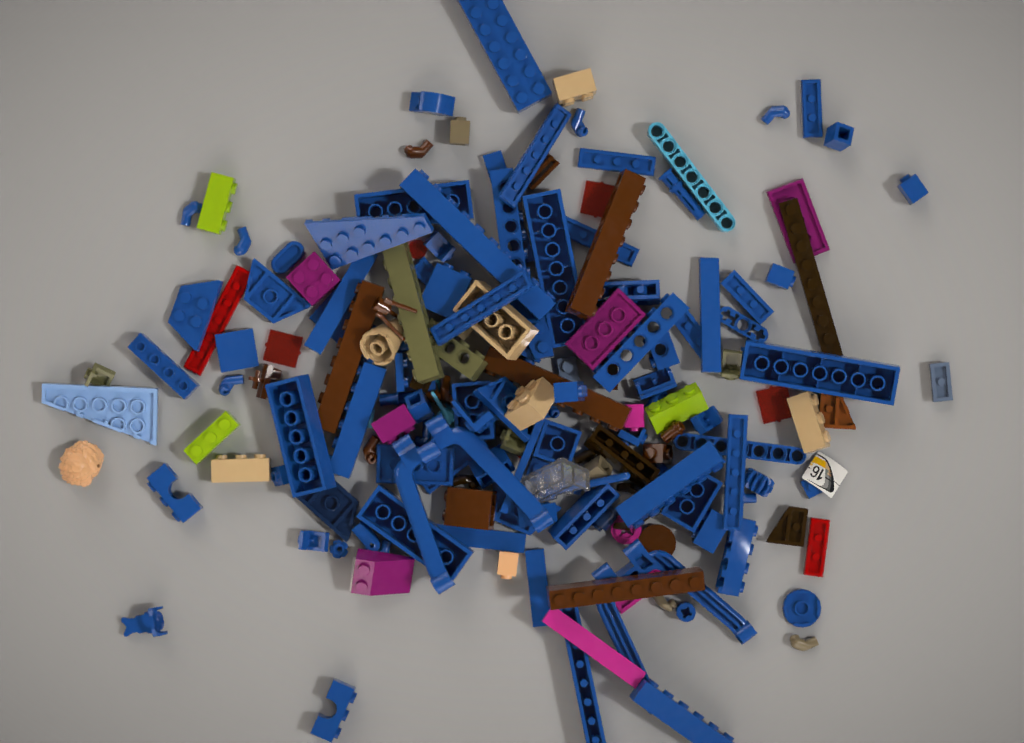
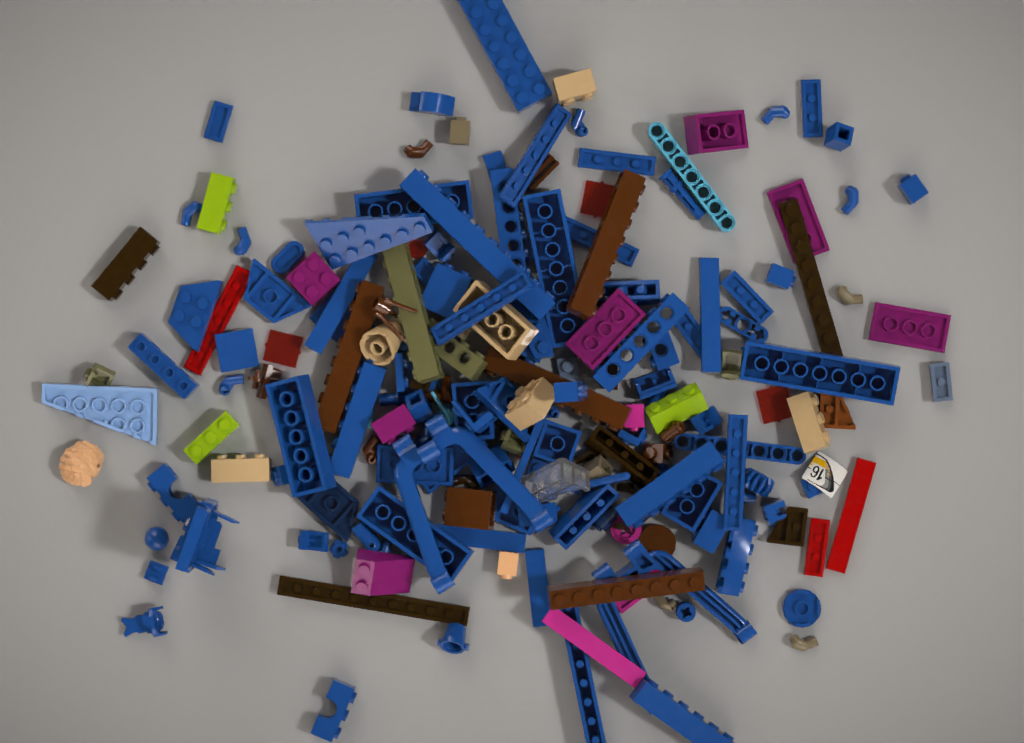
none -> dark brown brick [92,227,161,301]
none -> blue tile [144,560,169,585]
none -> blue piece [145,526,169,551]
none -> blue piece [170,498,240,576]
none -> blue tile [204,100,234,143]
none -> dark brown plate [277,575,470,626]
none -> blue piece [437,623,470,654]
none -> magenta slope [683,110,749,155]
none -> blue hinge [760,499,787,525]
none -> red tile [826,457,876,574]
none -> dark tan arm [837,286,863,305]
none -> blue arm [841,186,859,215]
none -> magenta tile [868,302,951,353]

